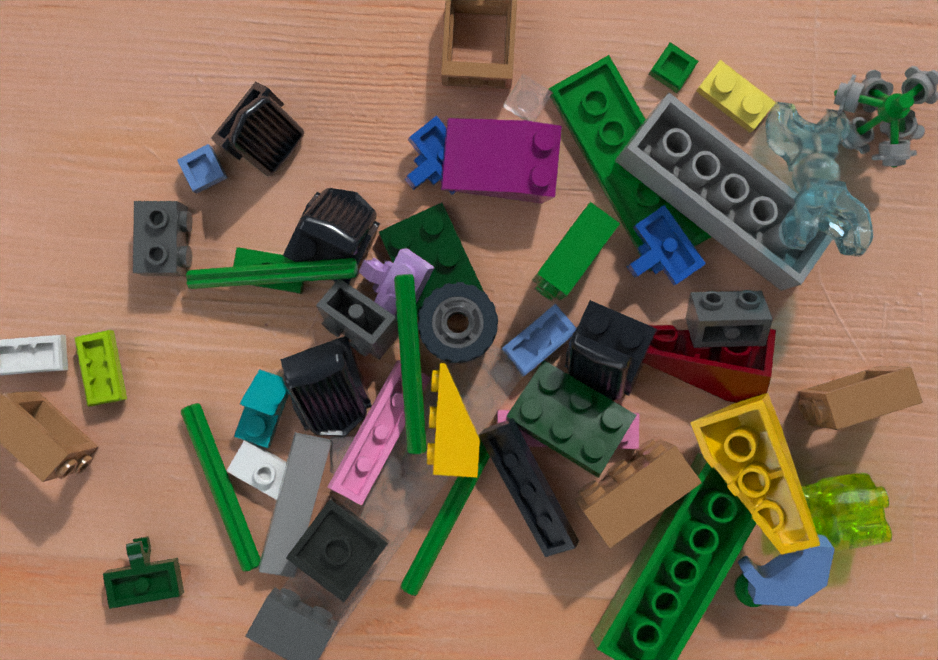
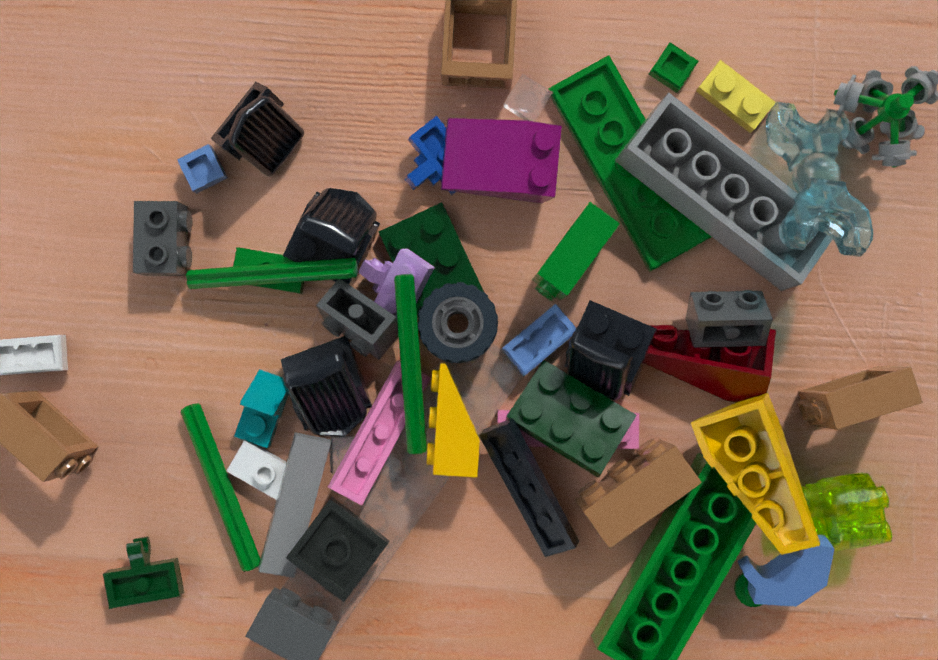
lime plate [74,330,127,407] -> none
green axle [401,437,490,596] -> none
blue hinge [626,205,706,285] -> none

